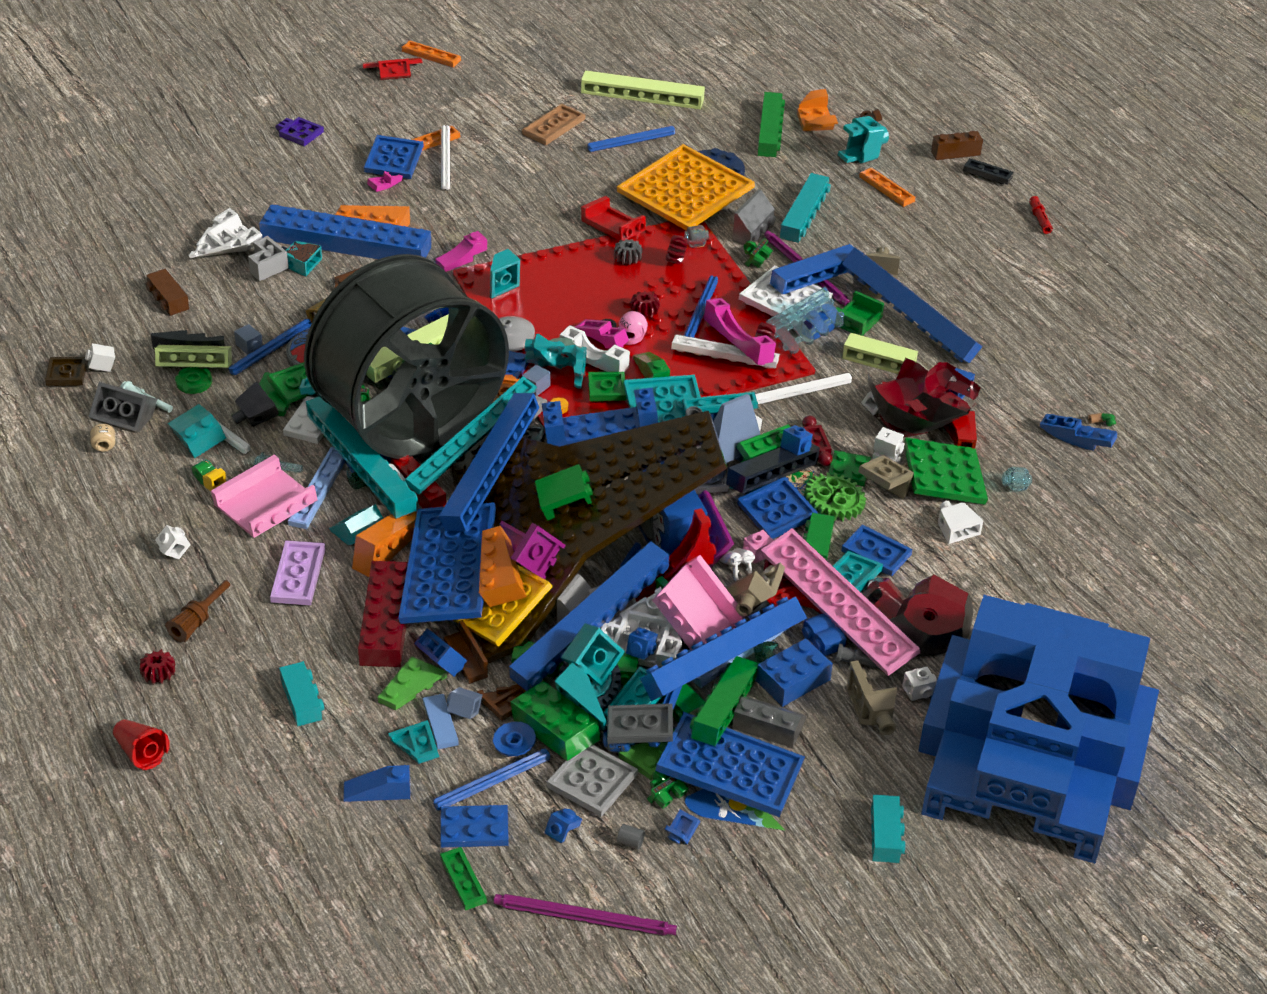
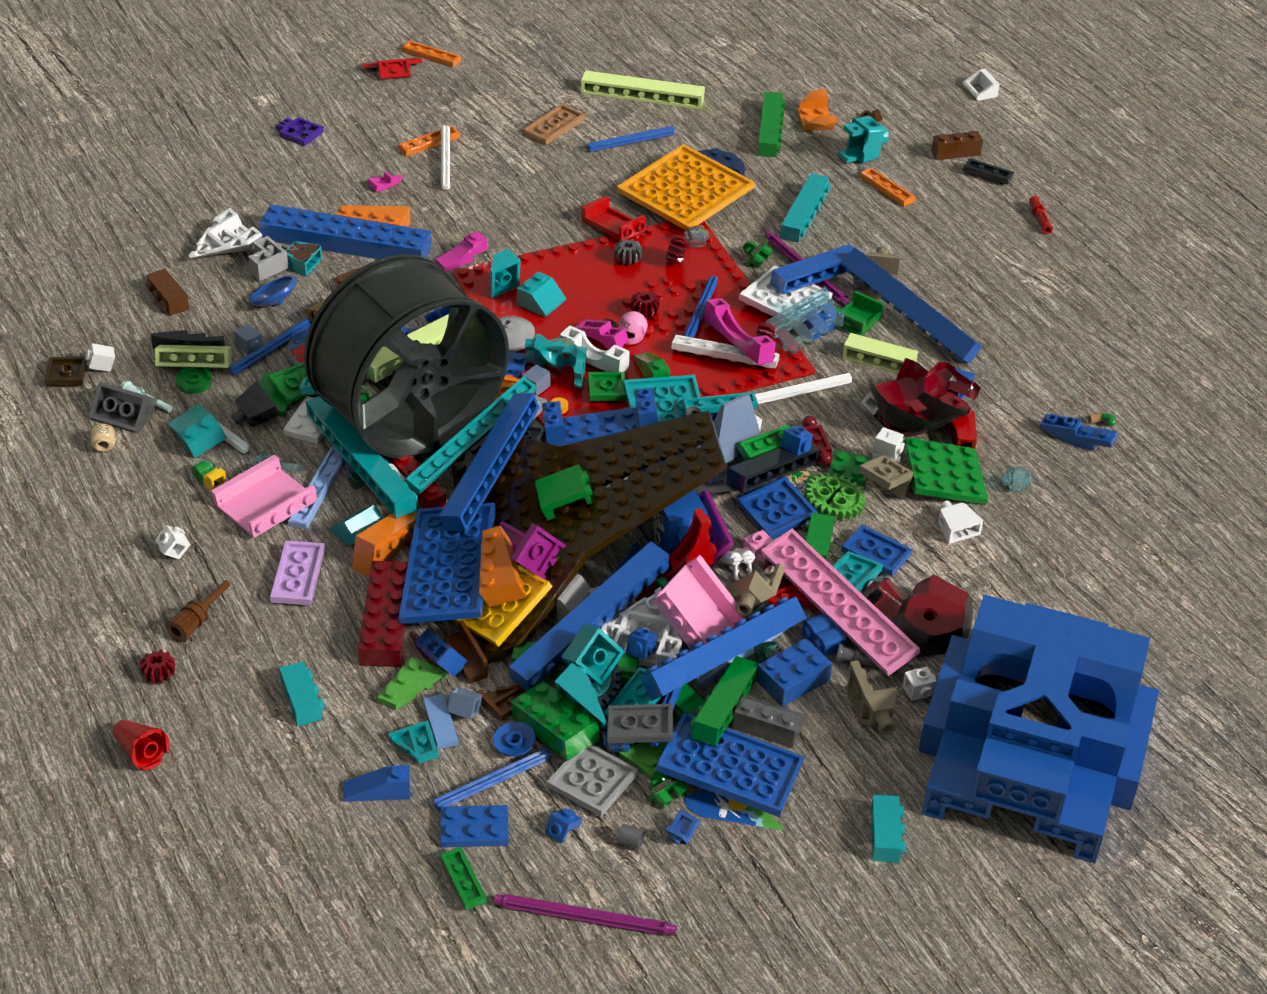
blue plate [364,135,424,179] -> none
flat silver slope [733,189,775,245] -> none
none -> blue dish [248,275,297,307]
none -> teal slope [517,272,566,317]
none -> white tile [962,69,1000,101]

